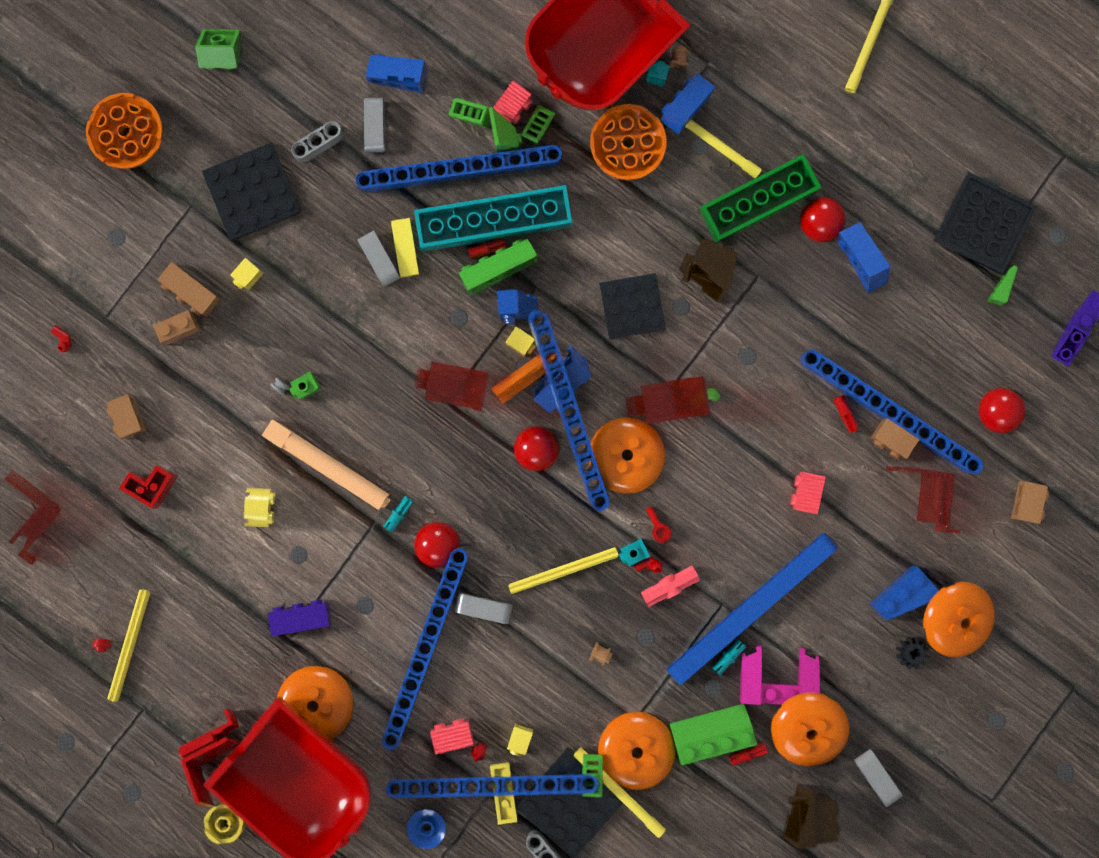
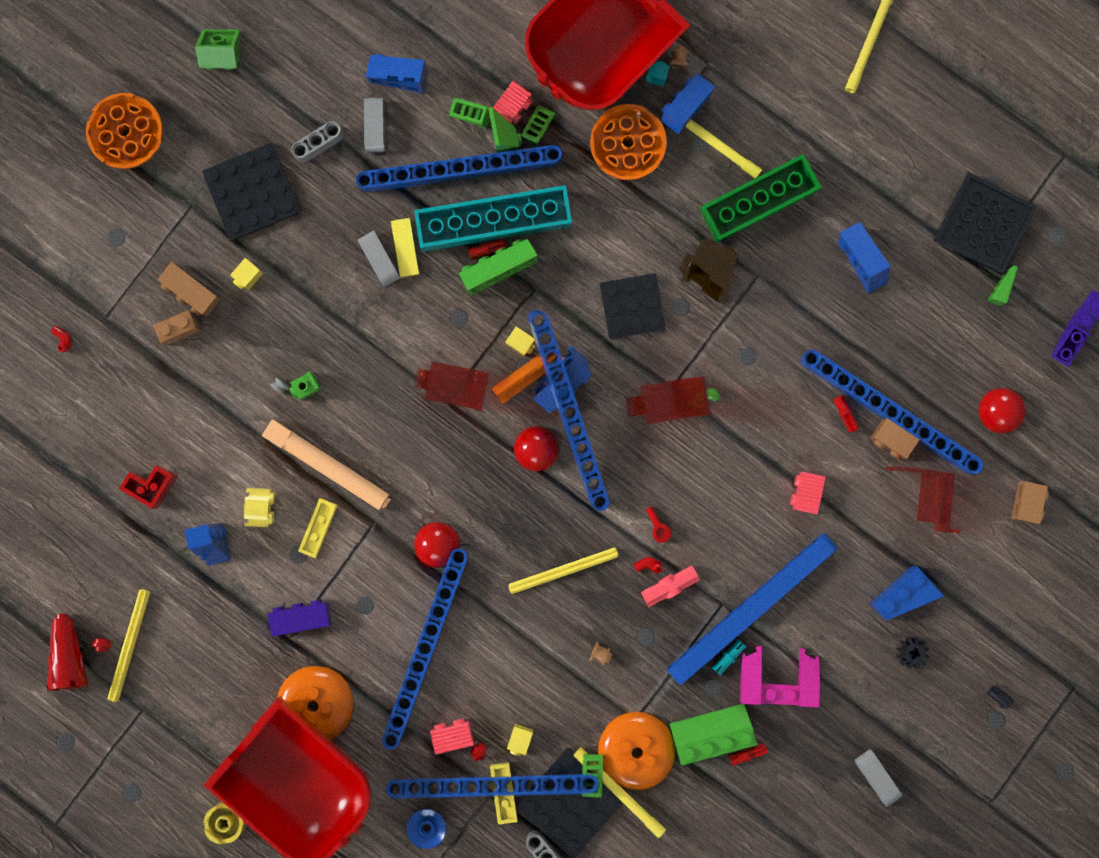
clear red piece [5,470,61,565] -> none
medium nougat brick [106,394,147,439] -> none
red piece [178,709,240,807] -> none
teal axle [383,496,413,533] -> none
light grey beam [454,593,513,624] -> none
blue wedge [497,290,539,325] -> none
orange brick [589,417,665,494] -> none
teal brick [619,538,650,566] -> none
orange brick [771,692,849,767] -> none
dark brown piece [783,784,840,849] -> none
red piece [800,197,846,243] -> none
orange brick [923,582,995,657] -> none
none -> red cone [47,614,88,691]
none -> blue wedge [185,523,230,566]
none -> light yellow tile [298,498,338,558]
none -> black pin [987,685,1013,709]

